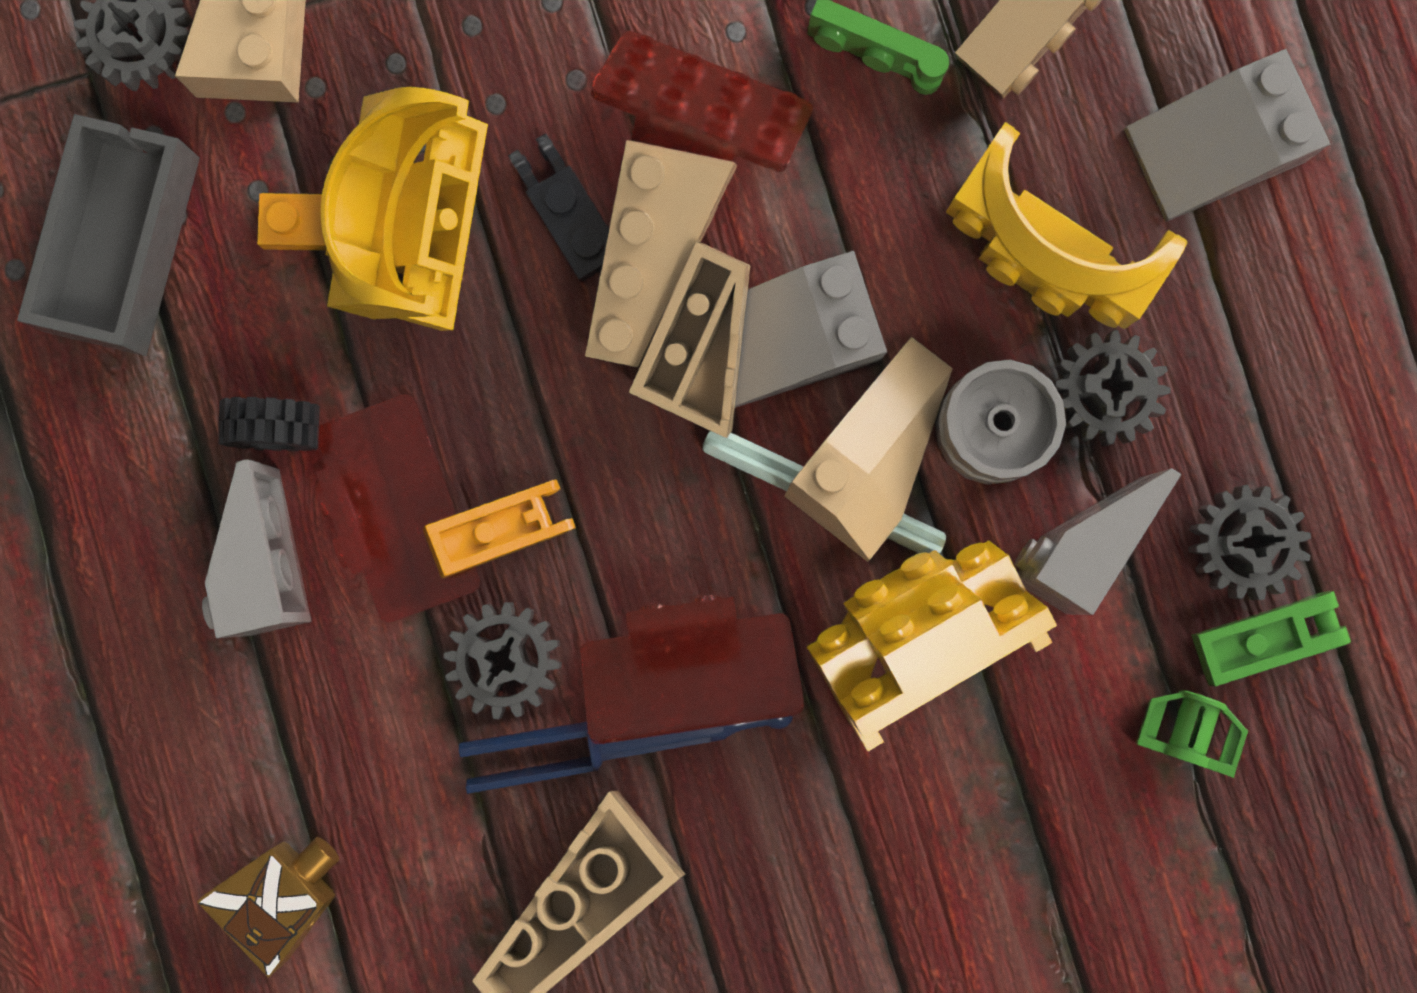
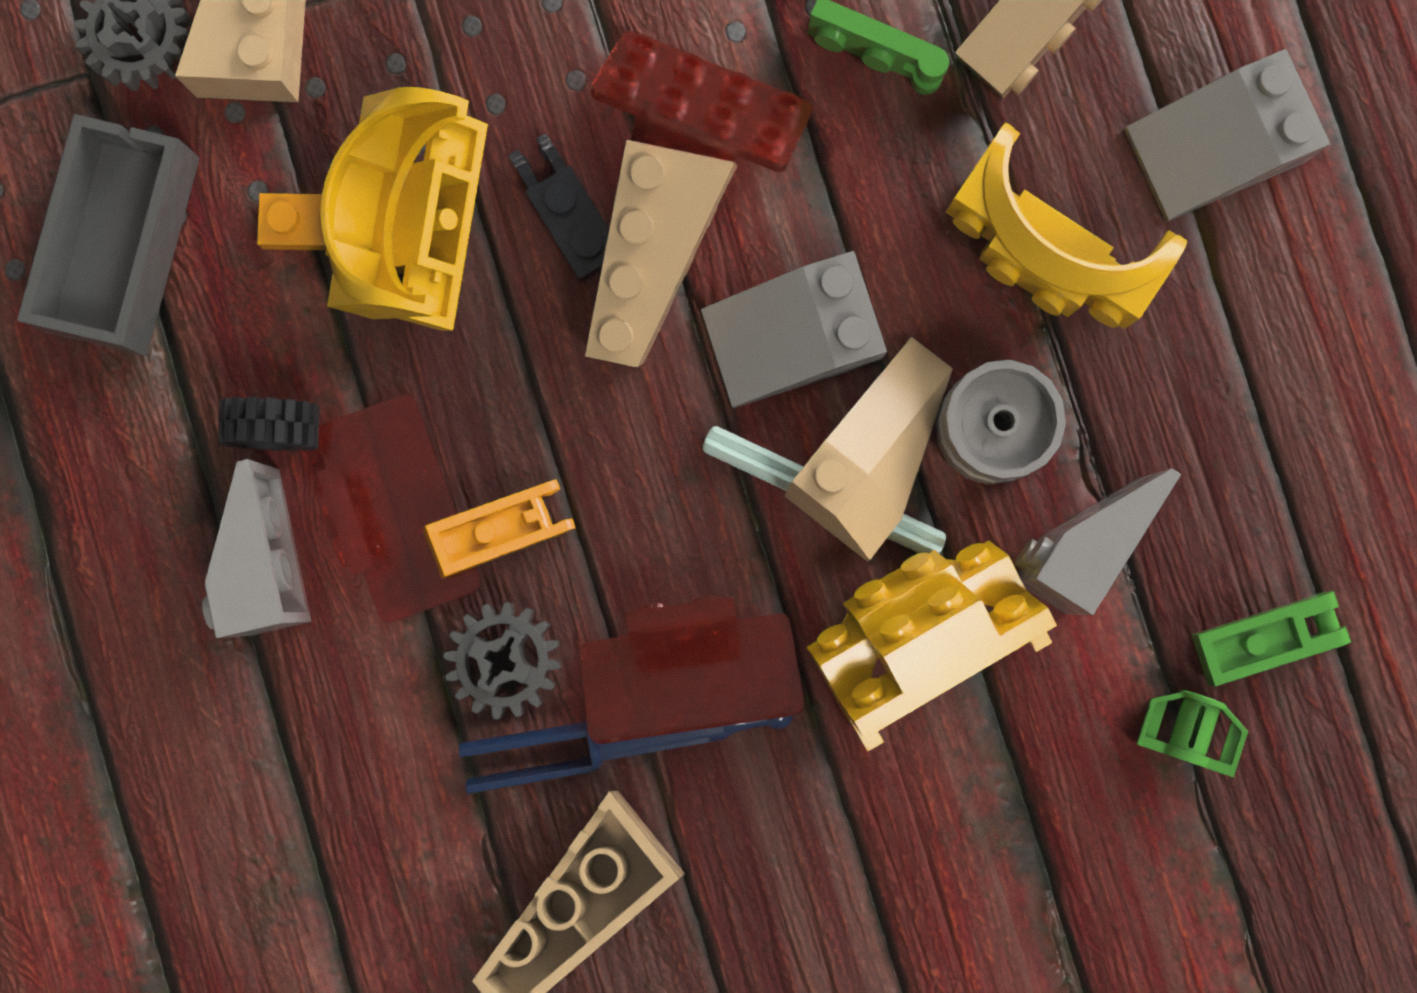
torso [197,837,339,978] -> none
tan wedge [629,242,750,438] -> none
dark grey gear [1053,330,1171,447] -> none
dark grey gear [1188,485,1311,600] -> none

